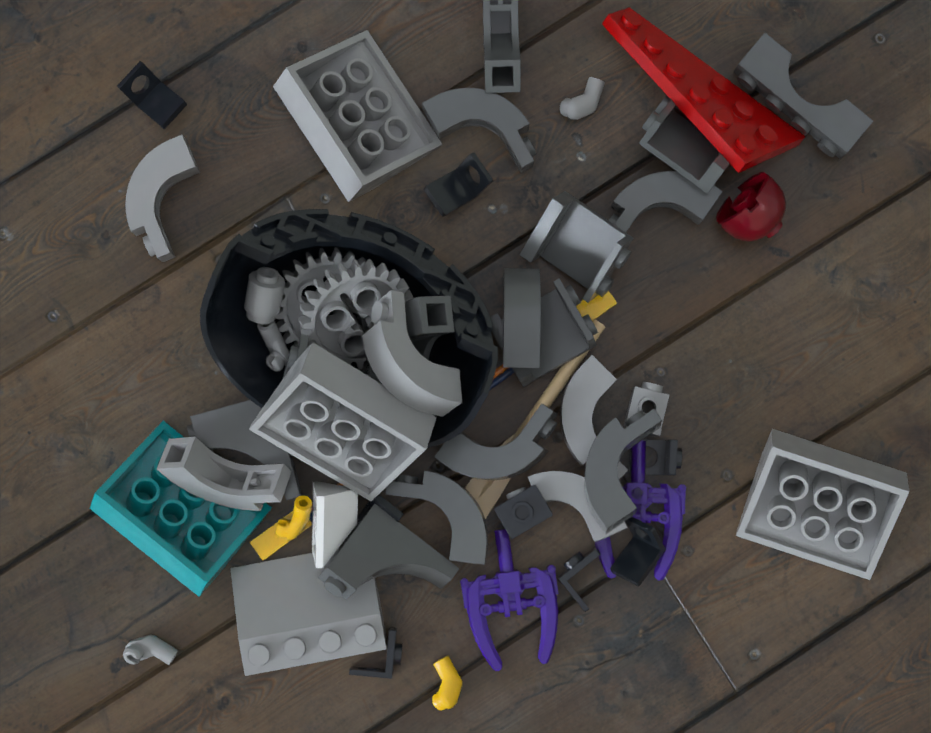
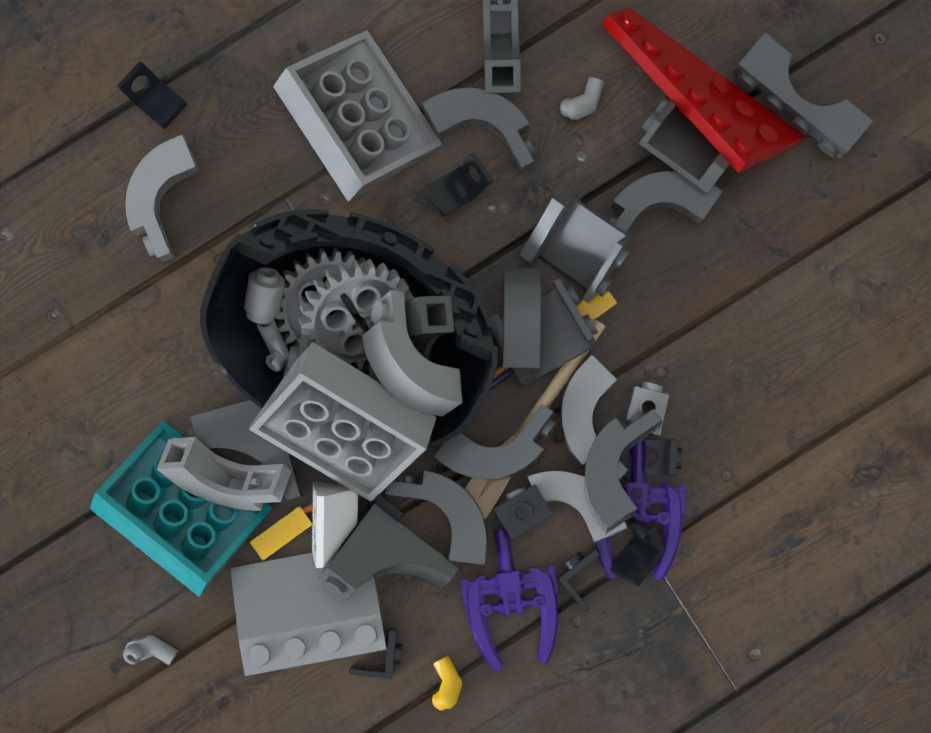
yellow arm [275,495,312,540] -> none
dark red cylinder [716,172,787,242] -> none
light grey slope [736,429,910,580] -> none

